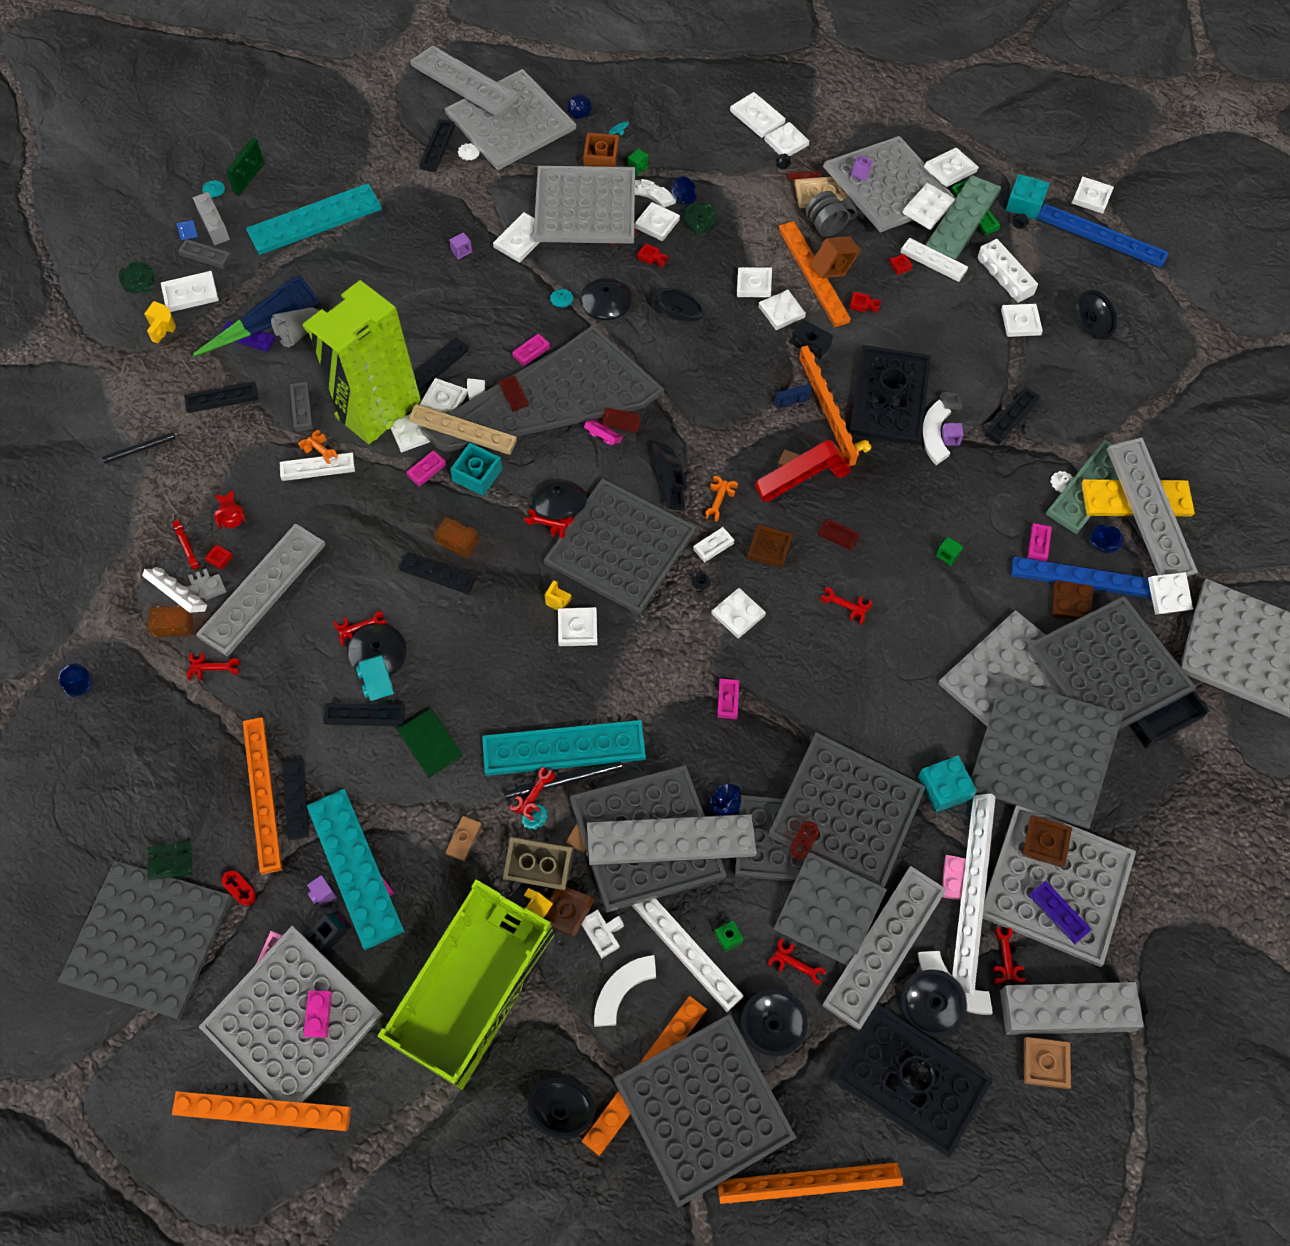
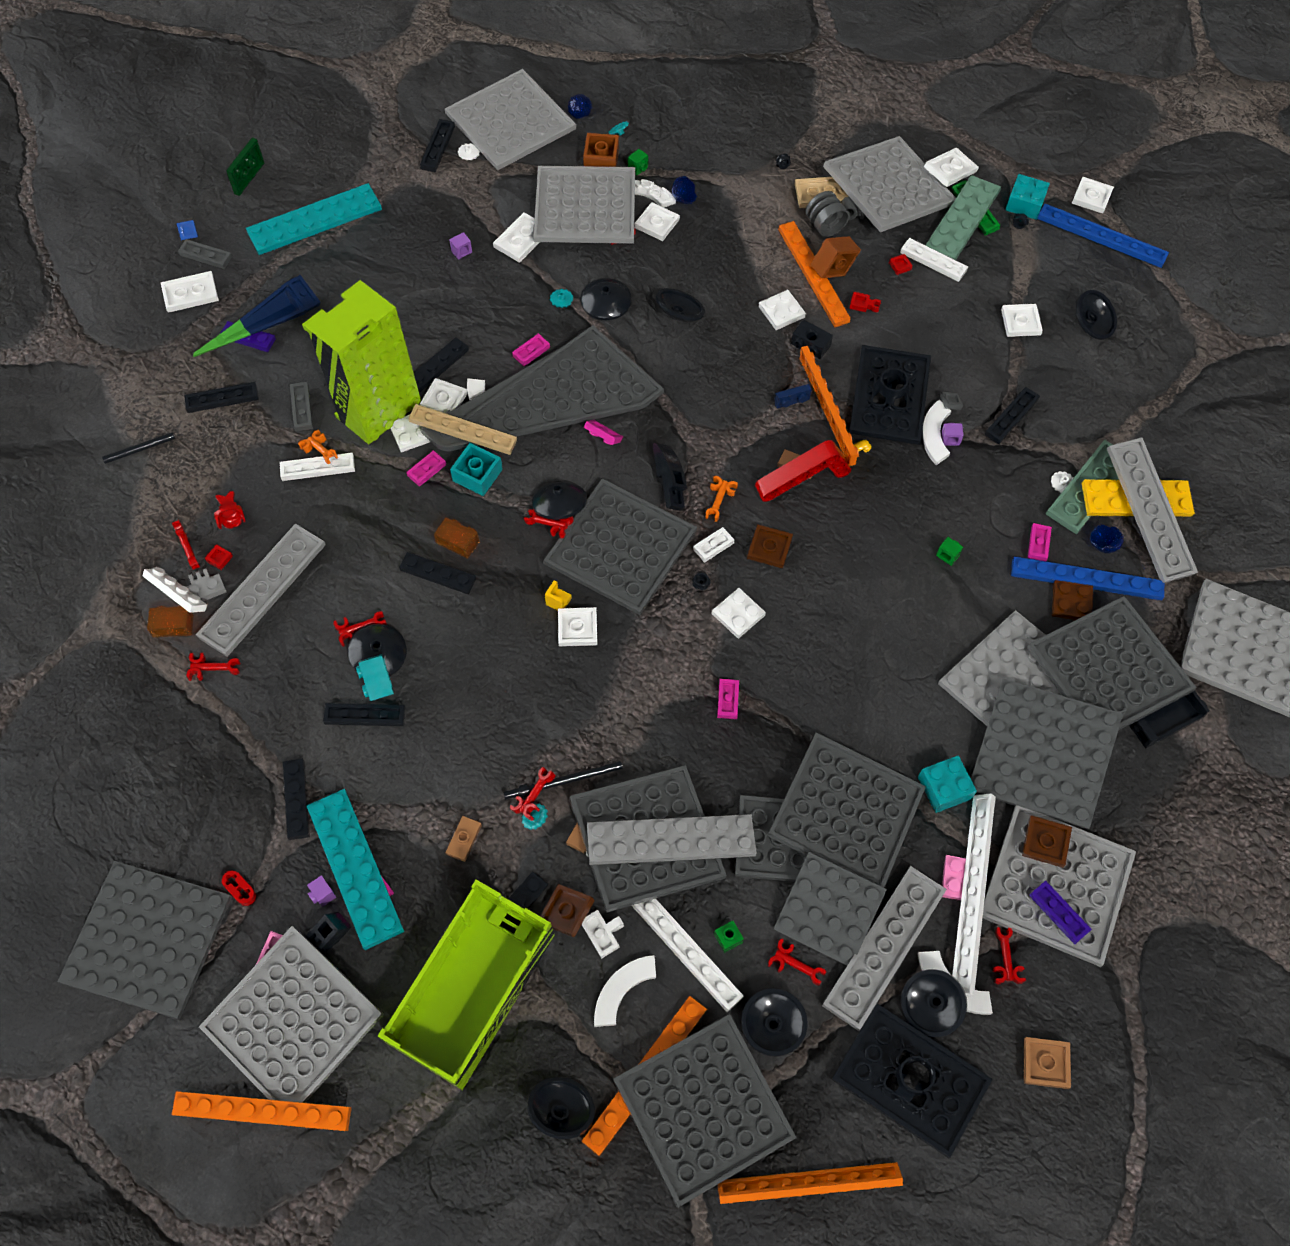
clear blue hair [58,663,92,697] -> none
clear green plate [118,262,155,293] -> none
yellow brick [144,301,176,344] -> none
clear green plate [147,841,193,880] -> none
light grey brick [192,192,230,245] -> none
teal piece [202,180,225,198] -> none
orange plate [243,717,283,875] -> none
light grey cone [271,307,319,348] -> none
dark pink plate [303,991,333,1038] -> none
dark green tile [397,709,463,778] -> none
light grey plate [410,46,518,116] -> none
teal plate [482,720,646,776] -> none
clear red tile [499,376,529,412] -> none
dark tan slope [503,837,575,890] -> none
yellow panel [524,888,553,918] -> none
clear red tile [602,407,641,433] -> none
red plate [637,243,668,267] -> none
clear green plate [684,203,717,234] -> none
clear blue hair [710,784,742,816] -> none
white plate [730,92,785,138] -> none
white plate [737,268,772,297] -> none
white plate [764,122,809,156] -> none
clear red tile [787,170,822,180] -> none
clear red beam [789,821,819,860] -> none
clear red tile [818,518,860,551] -> none
red bar [820,587,872,625] -> none
medium lavender plate [851,155,873,181] -> none
white plate [903,183,955,230] -> none
white brick [977,239,1038,303] -> none
light grey brick [1000,982,1144,1035] -> none
white plate [1148,572,1193,615] -> none

